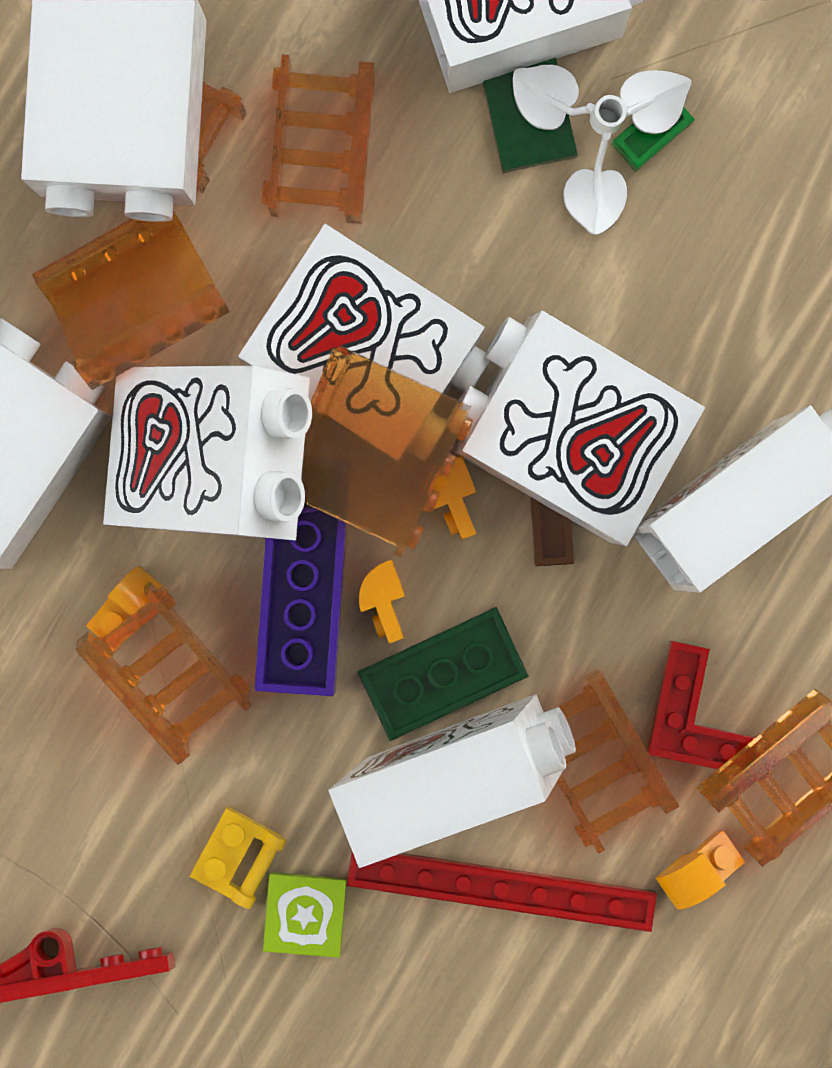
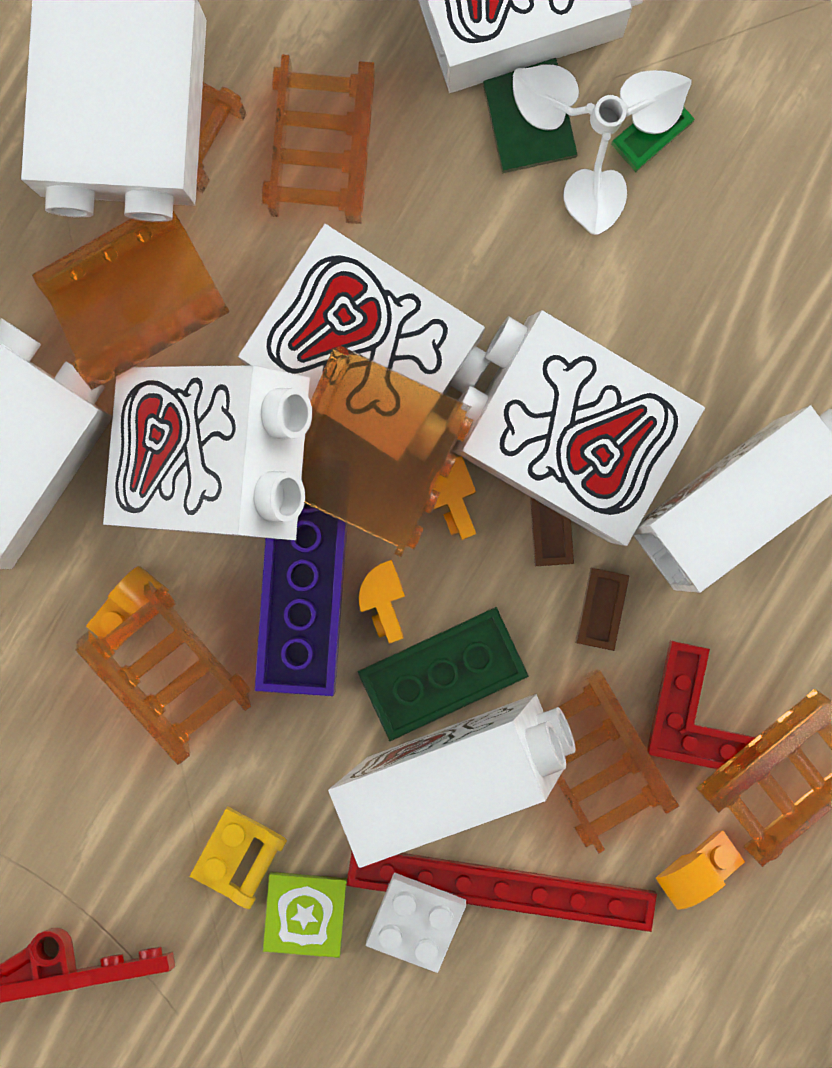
none -> white plate [366,873,466,973]
none -> reddish brown tile [575,568,630,651]

